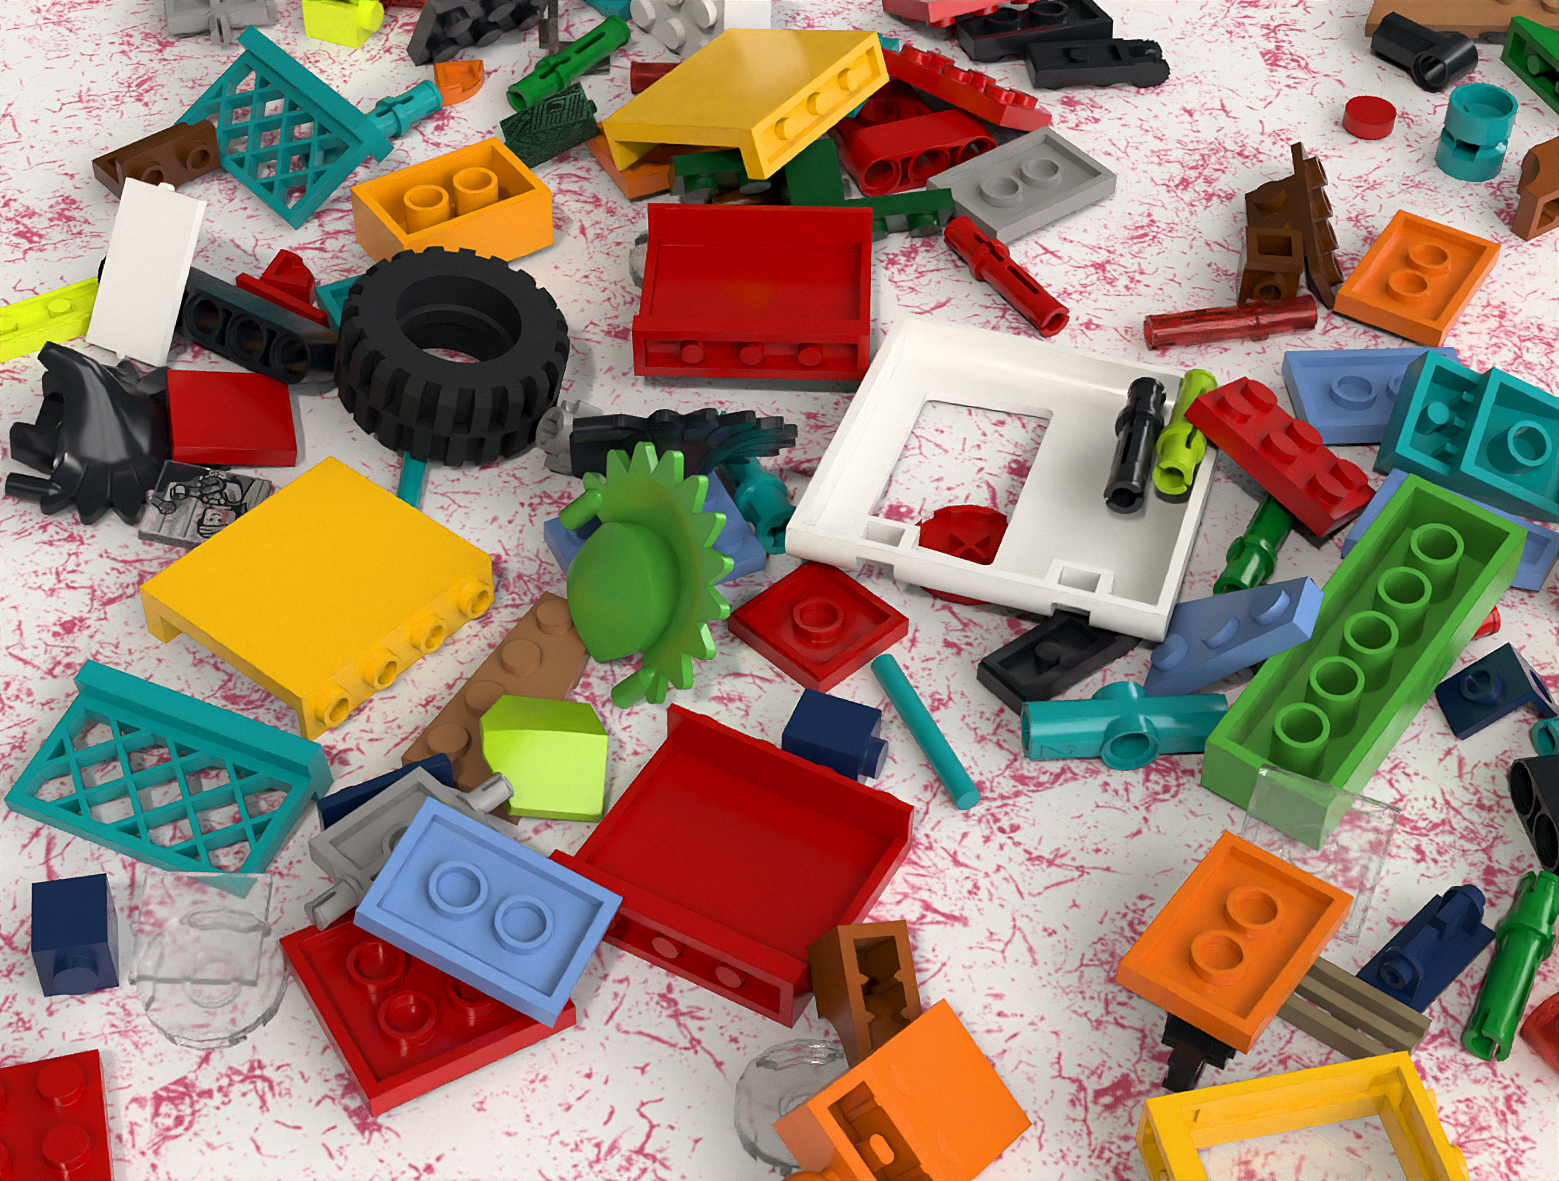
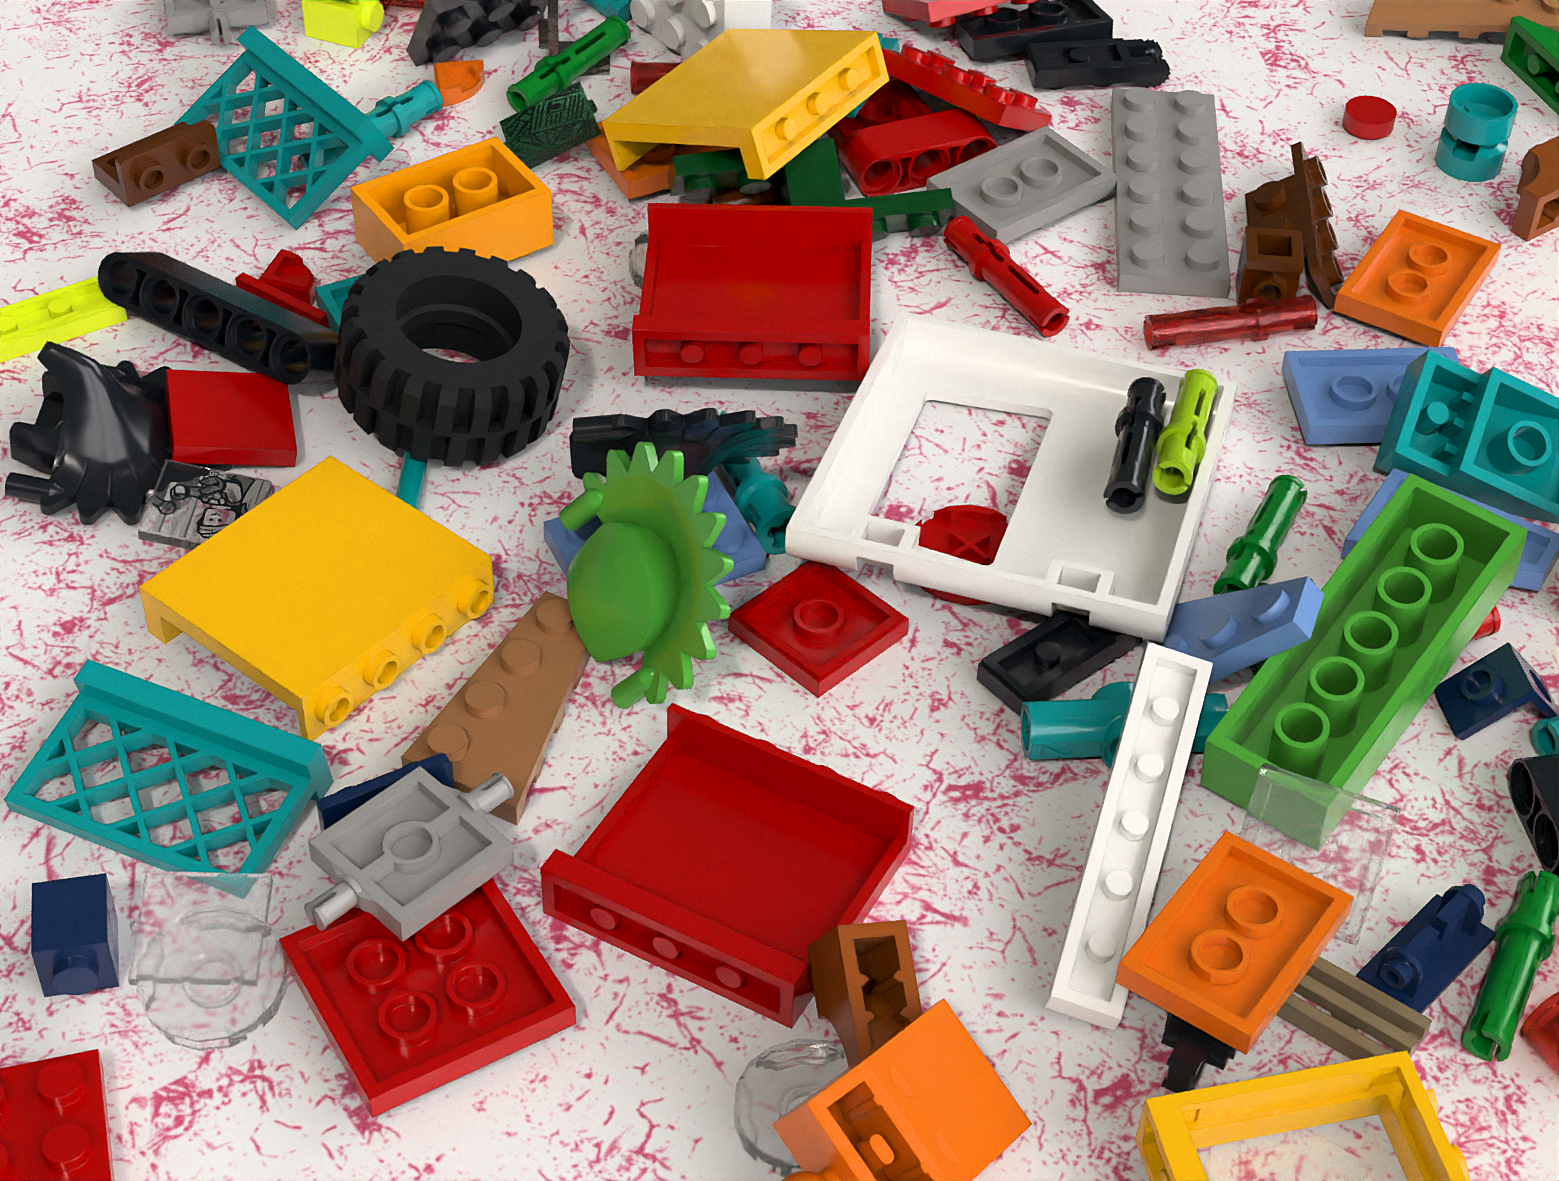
white piece [85,177,207,367] -> none
medium blue plate [353,796,623,1028] -> none
lime slope [479,694,608,823] -> none
light grey gear [536,400,603,476] -> none
dark blue brick [781,688,889,785] -> none
teal bar [871,654,981,810] -> none
red plate [1183,376,1377,538] -> none
black piece [1370,12,1478,93] -> none
none -> white plate [1045,642,1213,1031]
none -> light grey plate [1110,87,1231,299]

